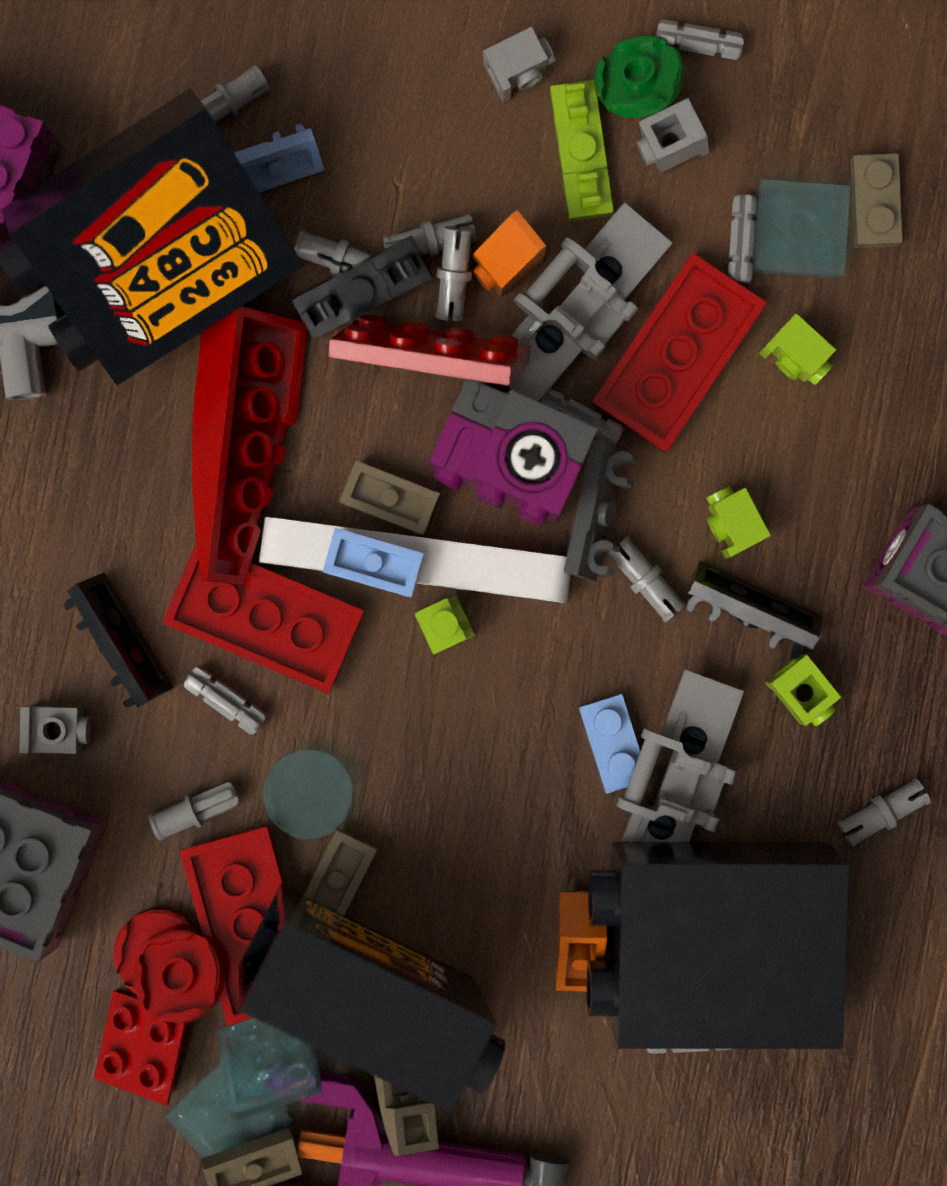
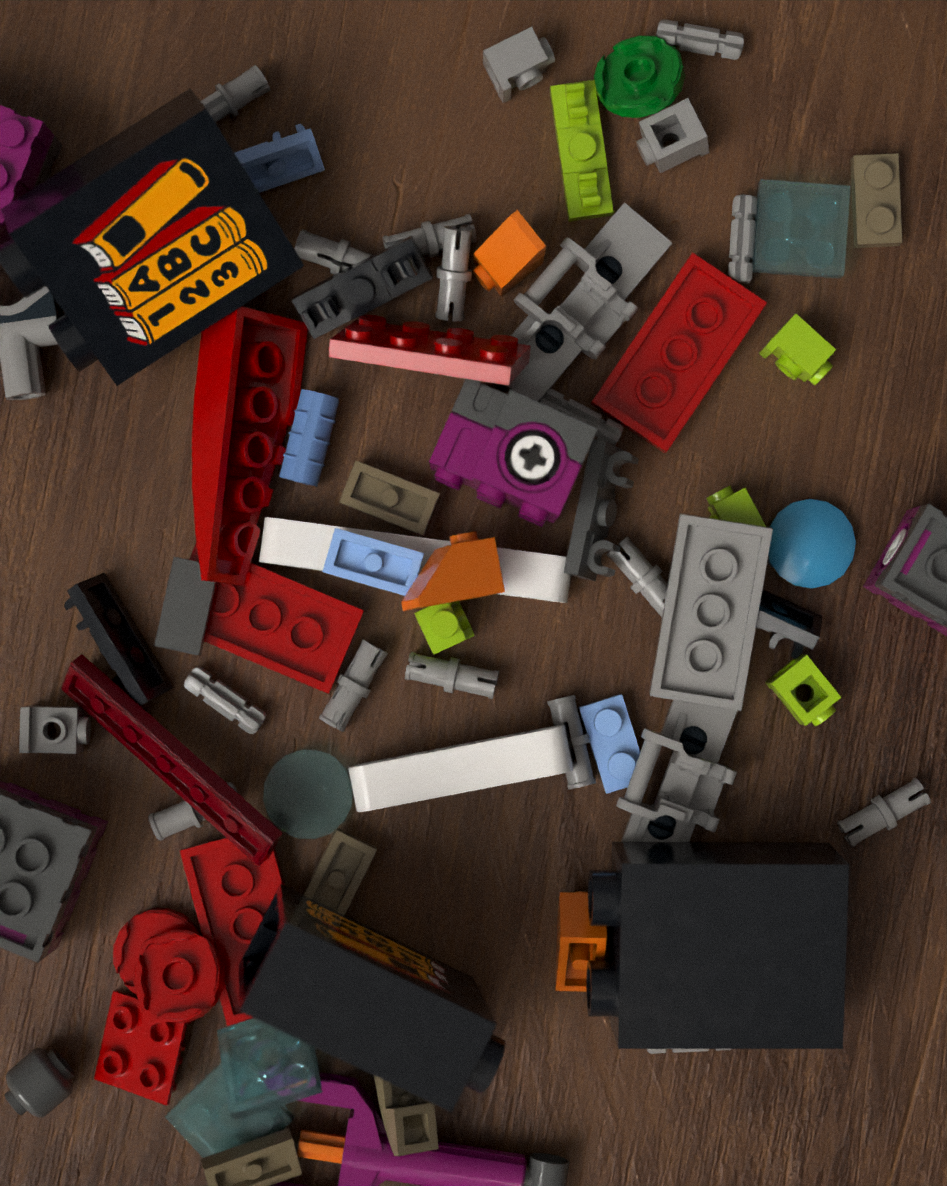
none -> dark grey head [4,1048,76,1118]
none -> dark red tile [61,654,283,866]
none -> dark grey tile [154,557,217,656]
none -> medium blue axle [279,389,339,487]
none -> light grey pin [319,640,388,732]
none -> white beam [348,725,574,812]
none -> orange slope [401,532,505,611]
none -> light grey pin [405,651,499,699]
none -> light grey pin [547,695,596,789]
none -> light grey plate [649,513,773,711]
none -> dark azure dish [768,499,856,589]

